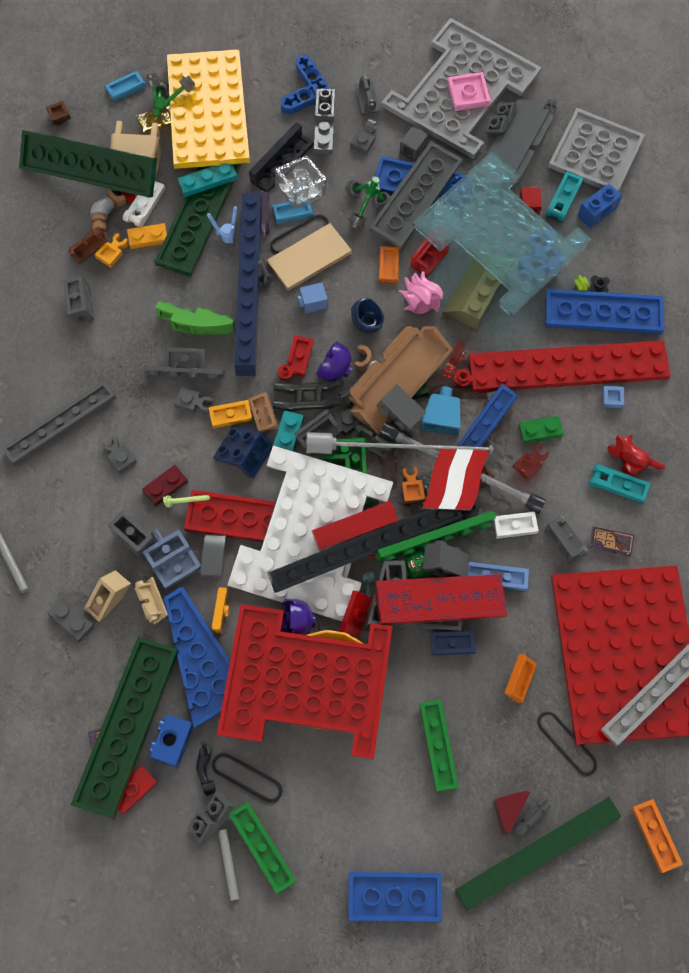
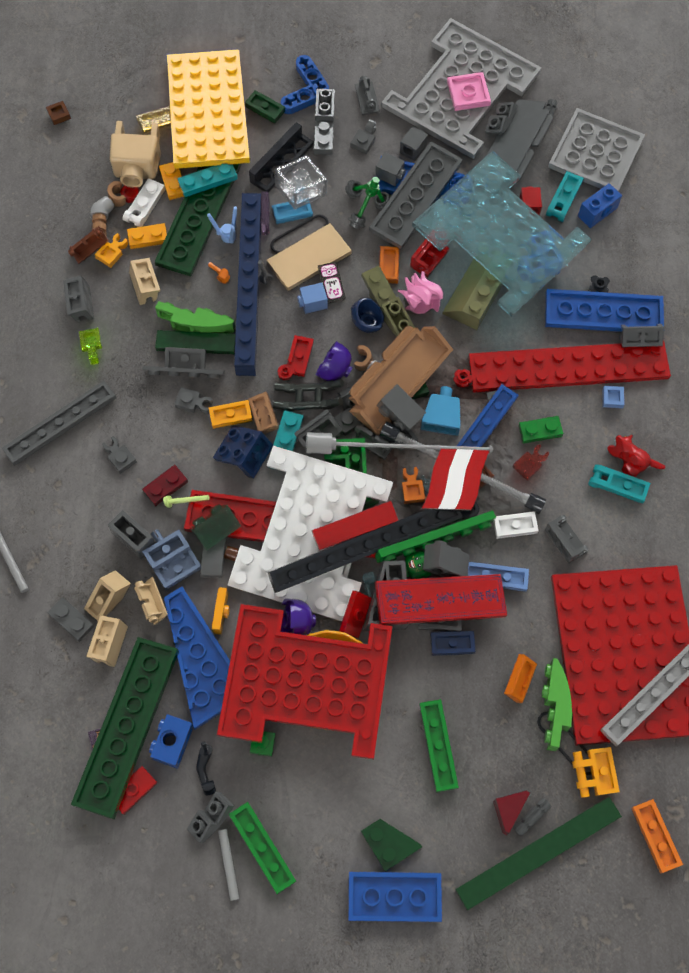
dark green plate [19,130,157,198] -> none
dark azure tile [105,71,146,102] -> none
plant [143,73,196,118] -> none
black piece [212,753,283,802] -> none
clear red plate [443,341,467,378] -> none
lime plate [573,275,590,291] -> none
tile [589,526,635,556] -> none
none -> clear neon green plate [79,328,102,365]
none -> tan hinge [87,615,128,667]
none -> tan hinge [129,258,160,305]
none -> dark green tile [155,330,236,355]
none -> light orange plate [159,162,184,200]
none -> clear green bracket [190,504,241,550]
none -> orange hand [208,262,230,284]
none -> reddish brown piece [224,546,239,561]
none -> dark green plate [245,90,285,124]
none -> green plate [250,732,276,756]
none -> tile [317,261,346,304]
none -> olive slope [361,265,415,337]
none -> dark green wing [361,819,422,872]
none -> dark grey brick [375,152,406,186]
none -> bright green slope [542,658,572,751]
none -> light orange plate [572,747,620,798]
none -> dark grey hinge [619,324,664,347]

